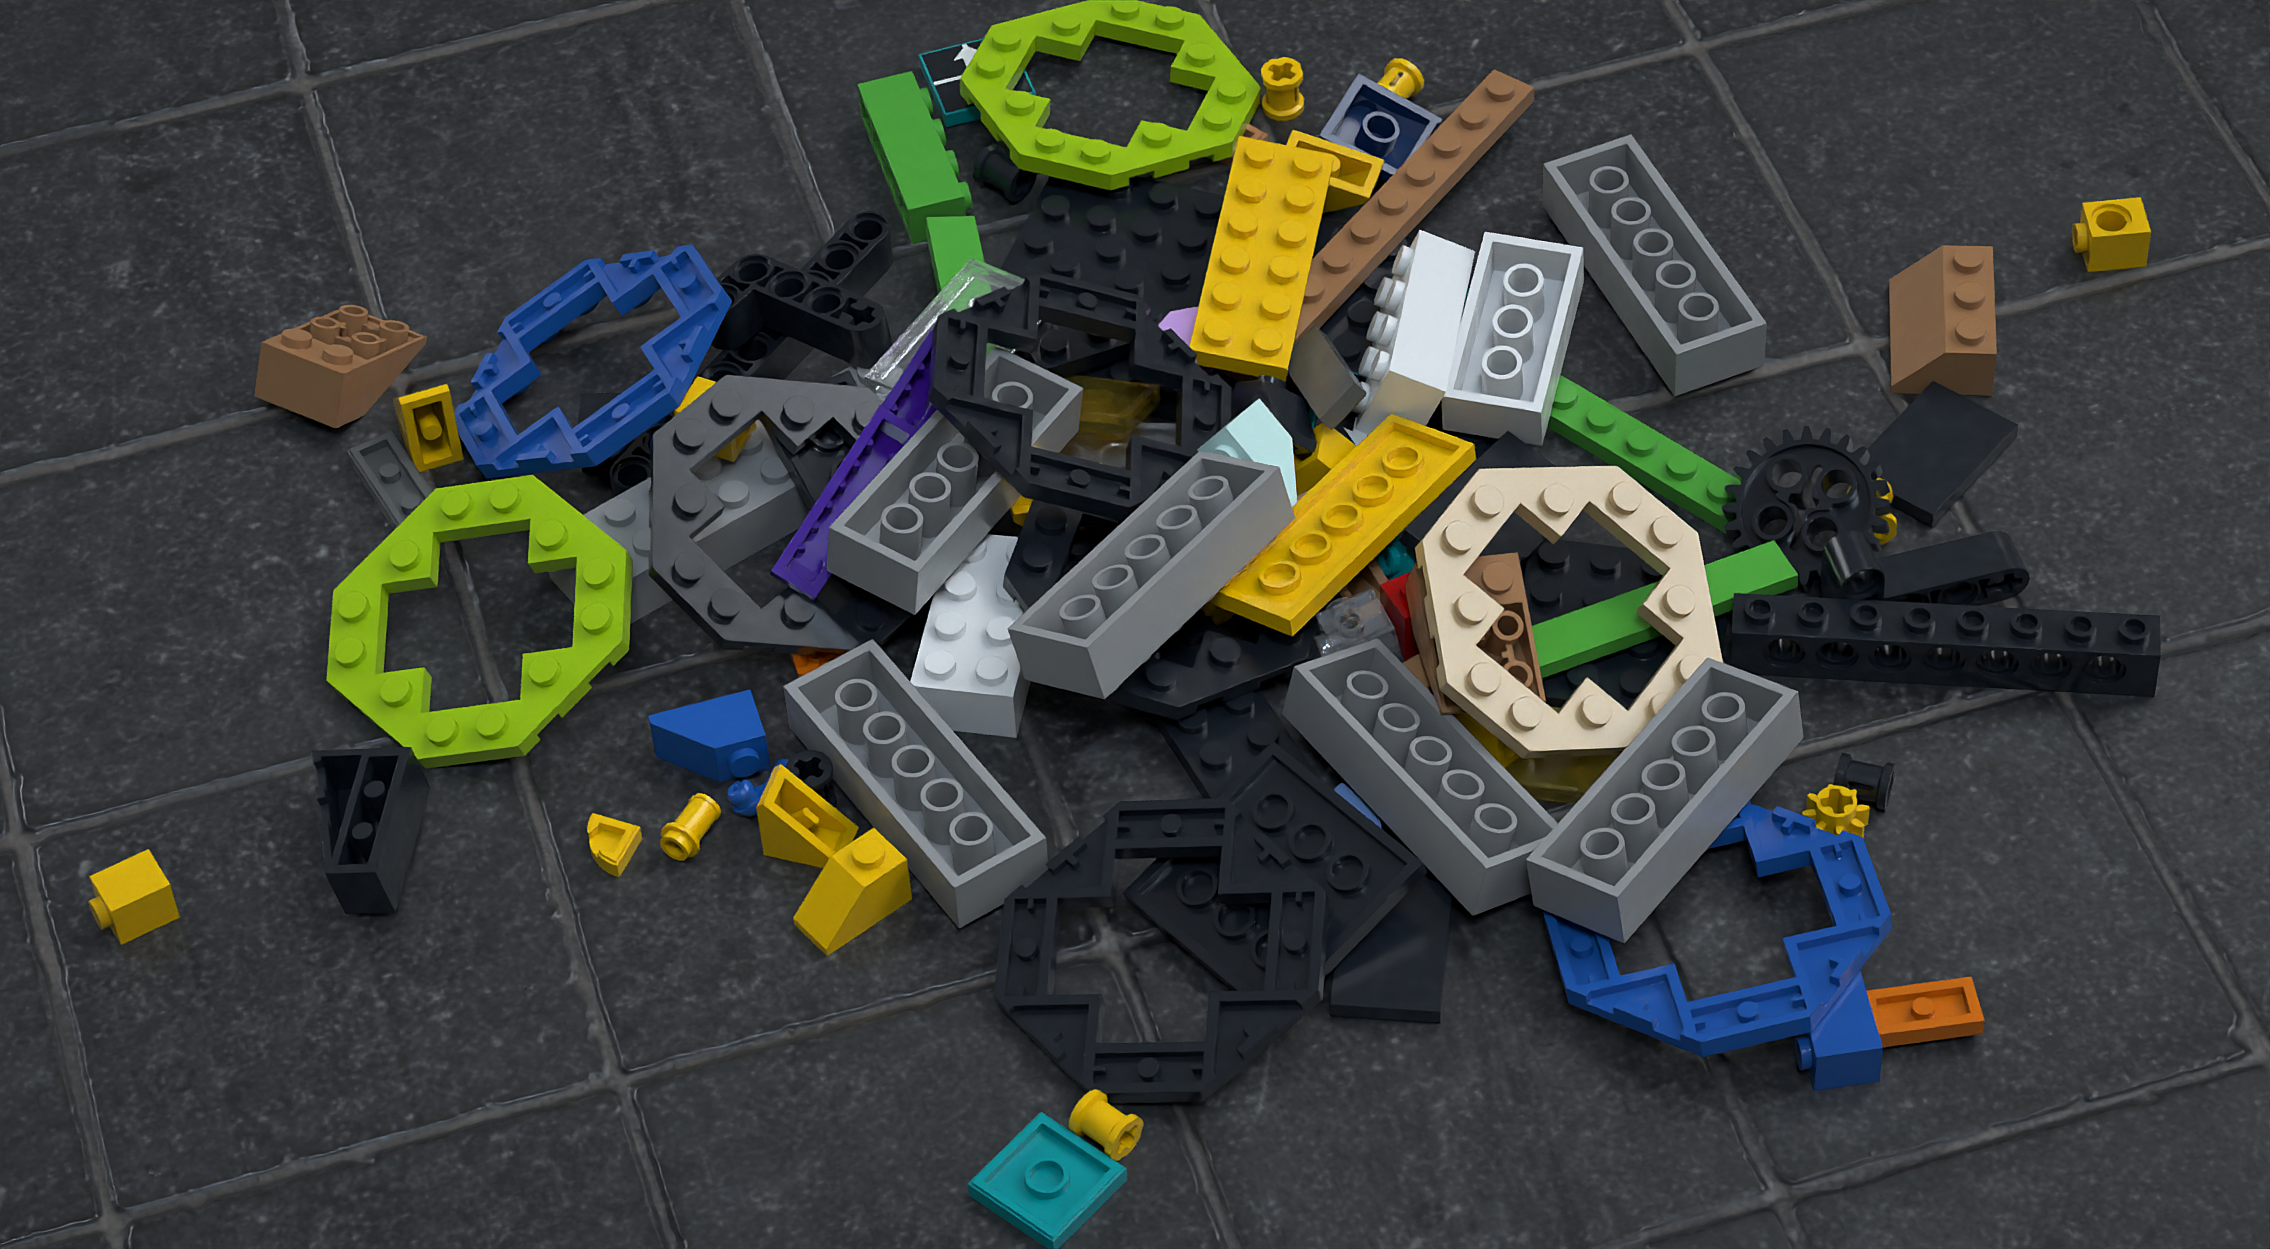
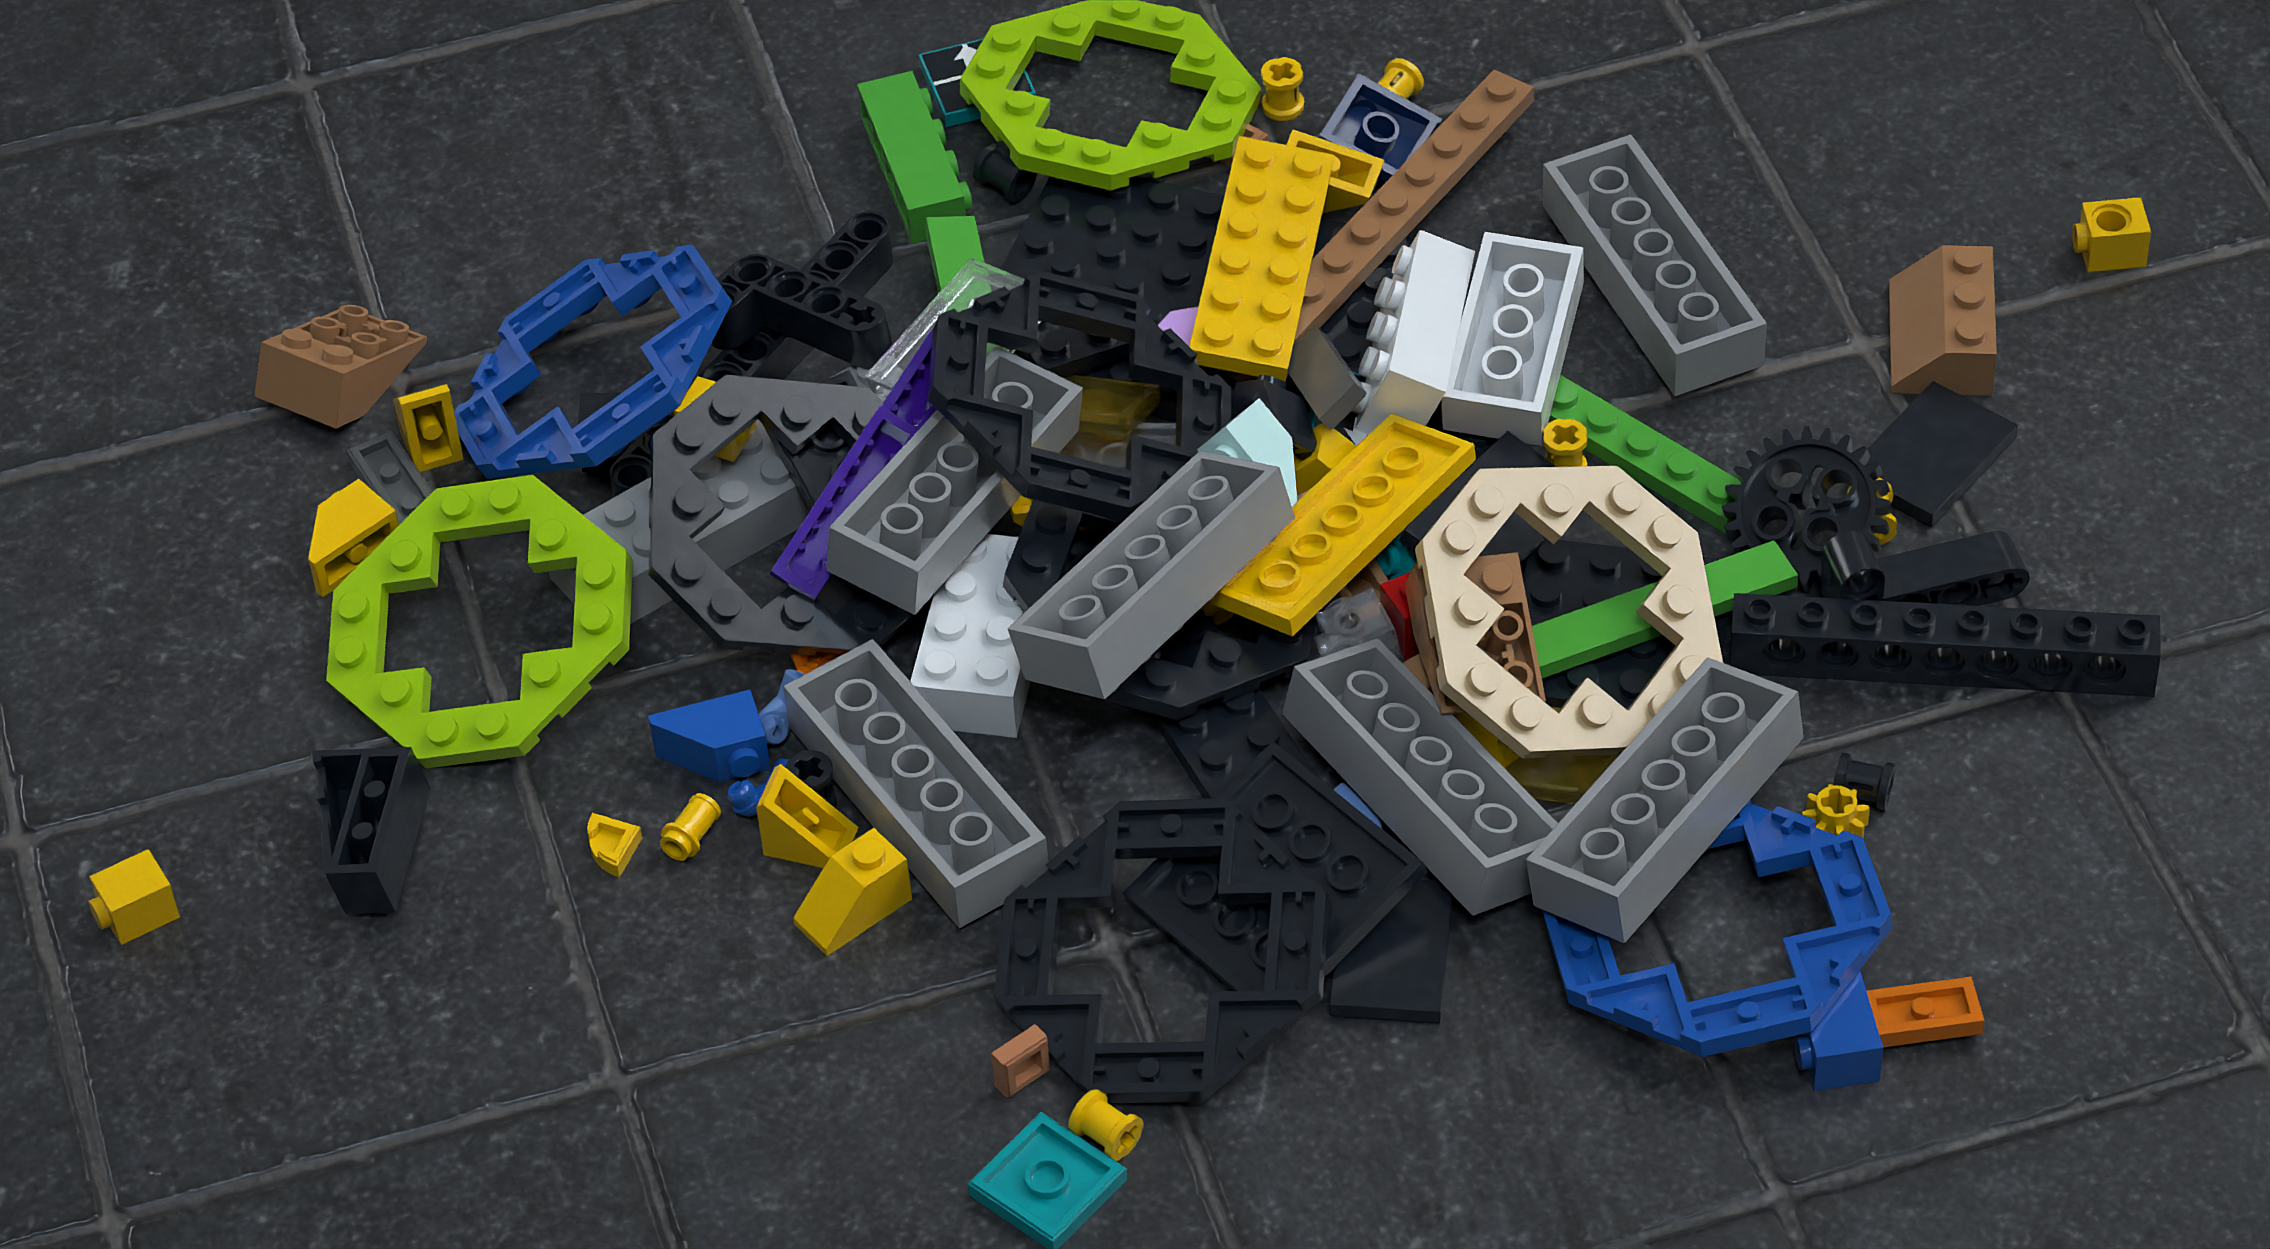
none -> yellow slope [308,479,399,598]
none -> medium blue arm [759,669,805,745]
none -> nougat tile [991,1024,1050,1098]
none -> yellow bush [1543,419,1587,467]

